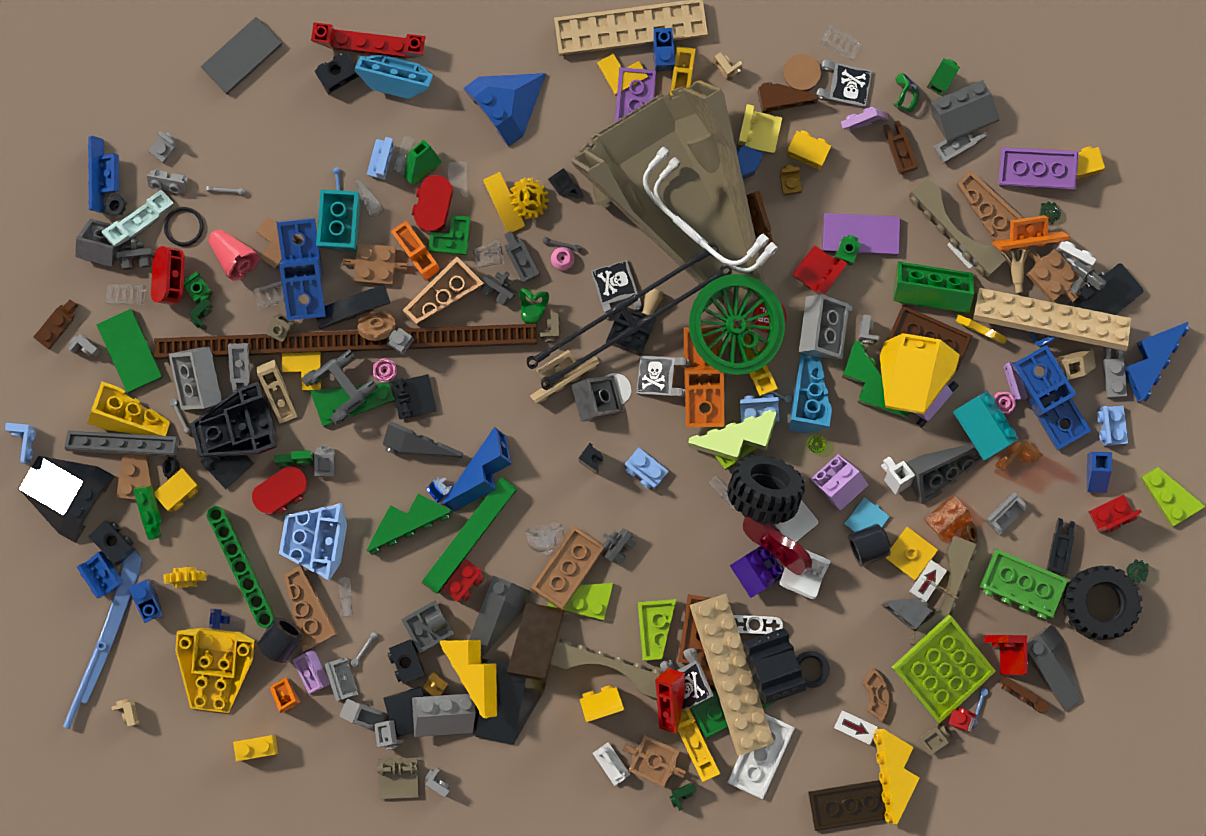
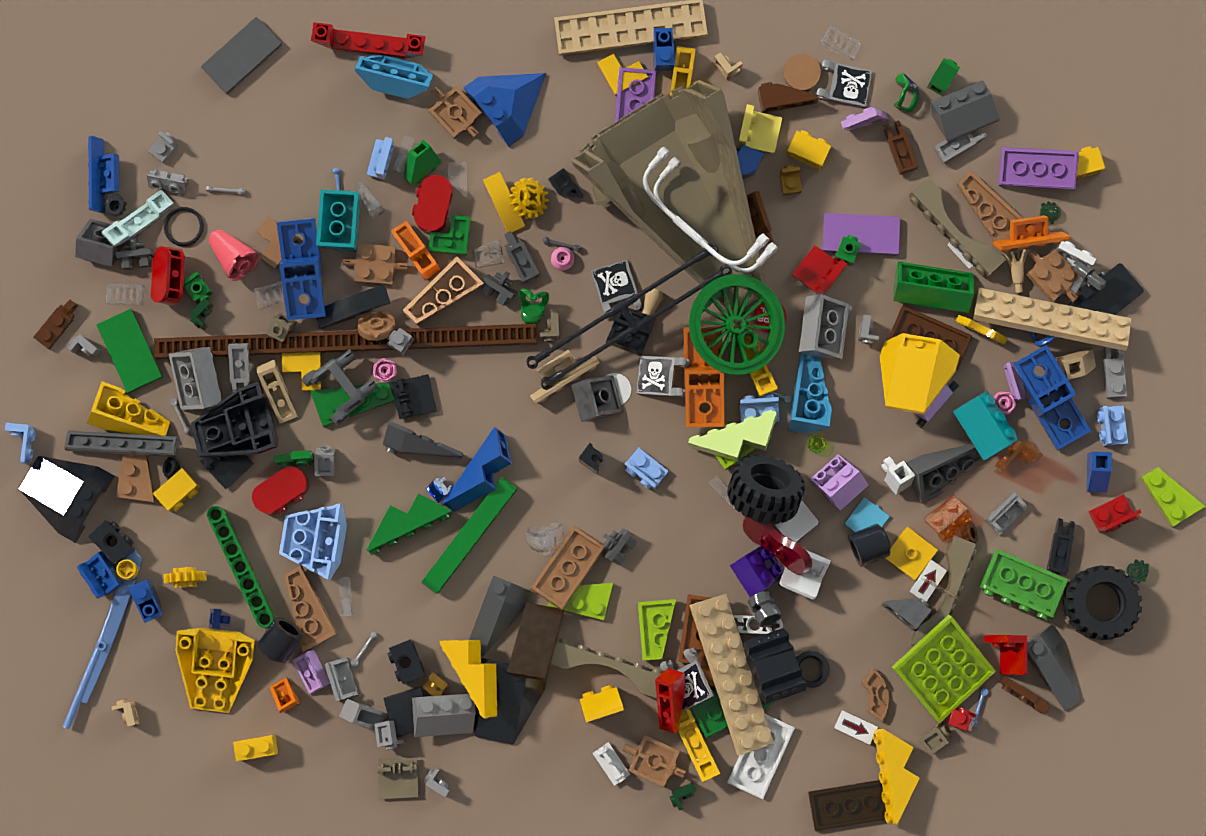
green hinge [133,486,162,540] -> none
black brick [314,52,359,94] -> none
dark grey plate [401,600,454,654] -> none
red bracket [442,559,484,603] -> none
green slope [842,341,910,419] -> none
blue slope [1125,322,1190,403] -> none
none -> yellow wheel [116,559,139,581]
none -> medium nougat plate [428,86,482,139]
none -> dark grey wheel [748,590,782,627]

